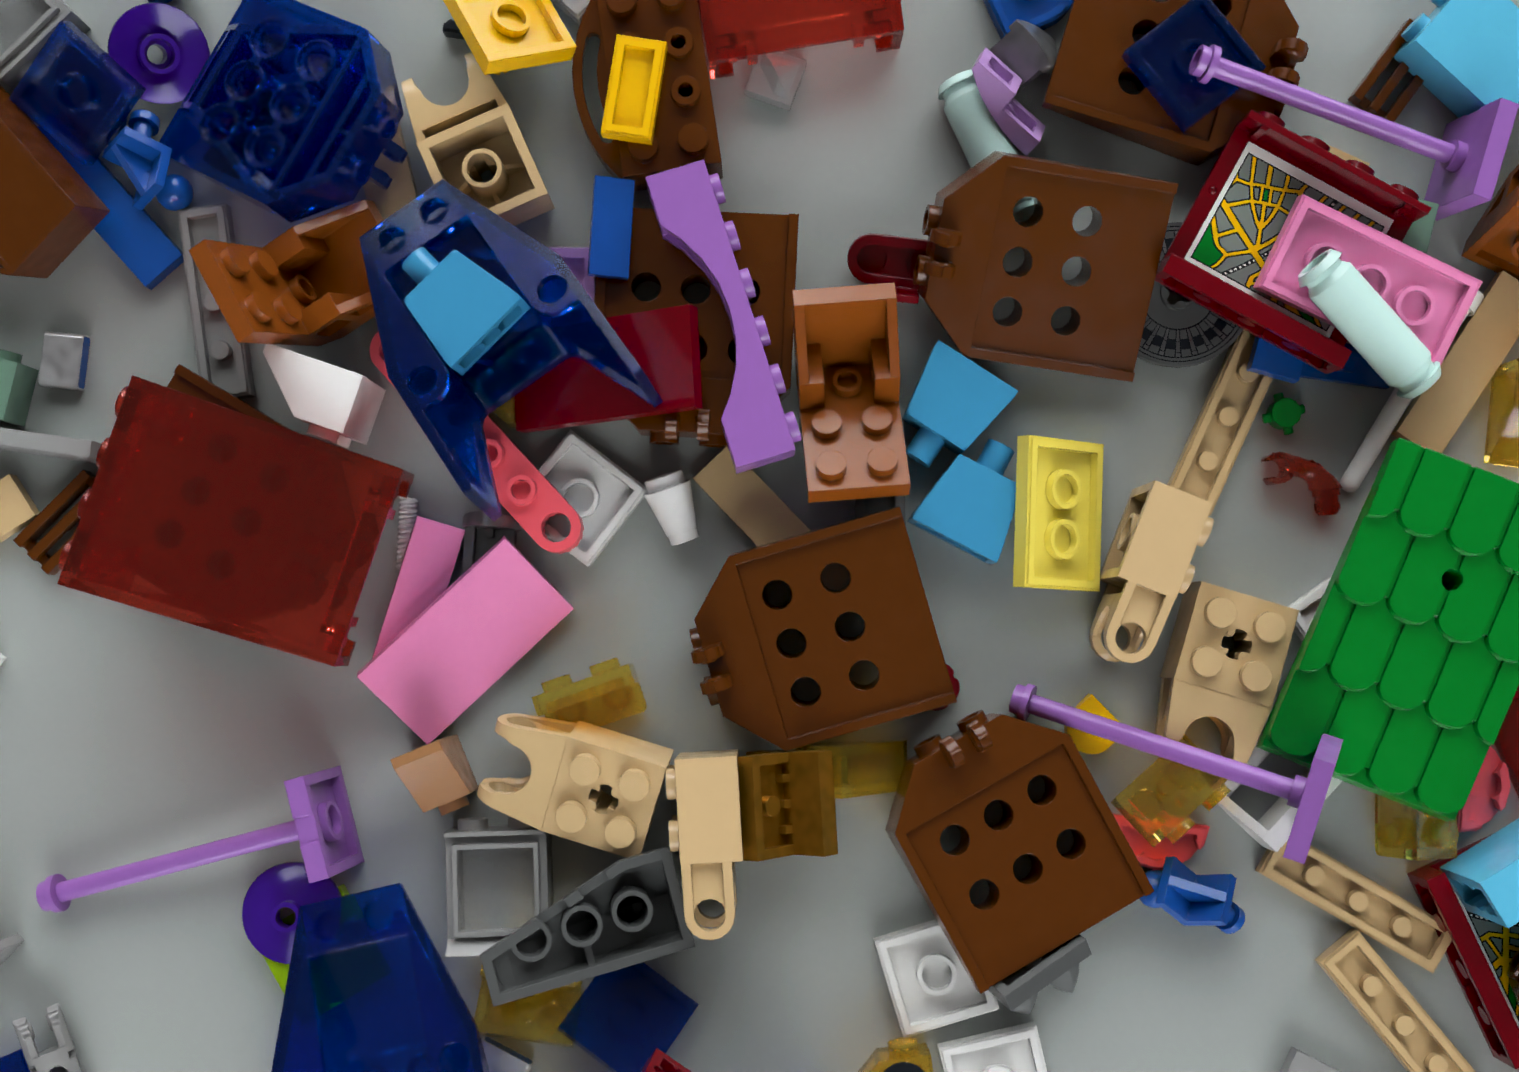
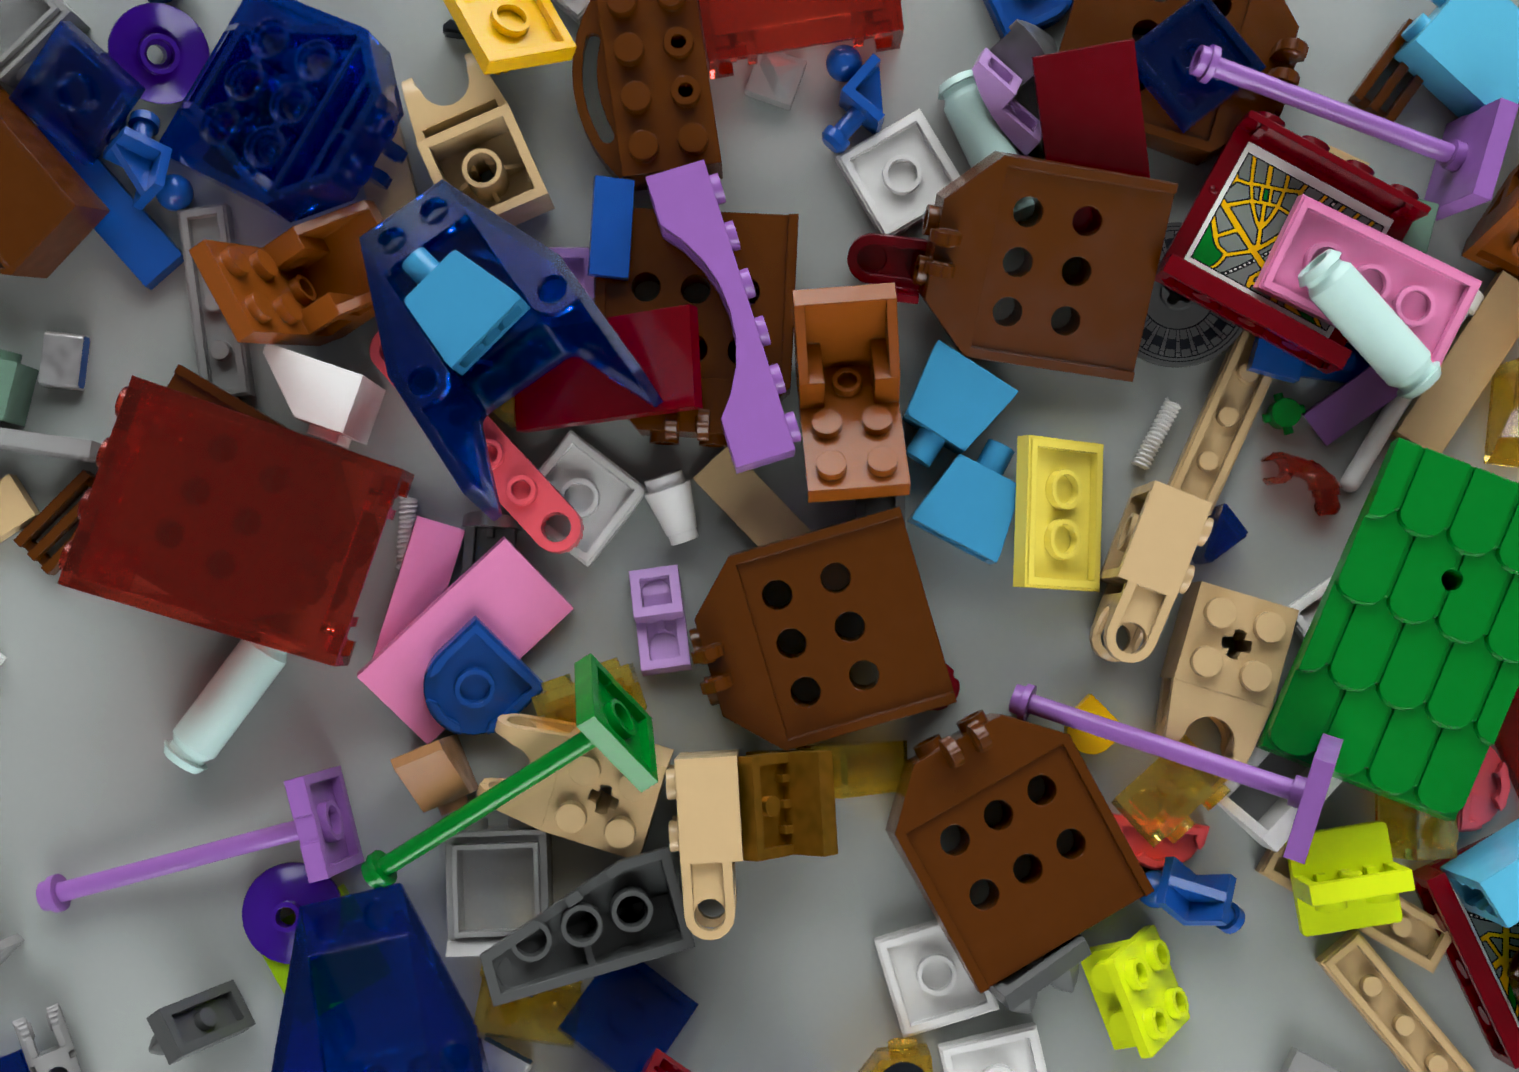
yellow tile [601,34,668,145] -> none
none -> dark grey tile [146,980,256,1065]
none -> light aqua axle [163,619,296,774]
none -> green tile [361,653,658,889]
none -> blue tile [423,615,546,735]
none -> lavender slope [629,564,692,676]
none -> blue piece [822,44,885,153]
none -> white tile [835,108,960,236]
none -> dark red tile [1031,38,1150,231]
none -> neon yellow bracket [1081,925,1190,1059]
none -> white piece [1131,397,1181,470]
none -> clear blue slope [1192,503,1248,565]
none -> neon yellow bracket [1285,820,1415,937]
none -> medium lavender piece [1302,366,1399,446]

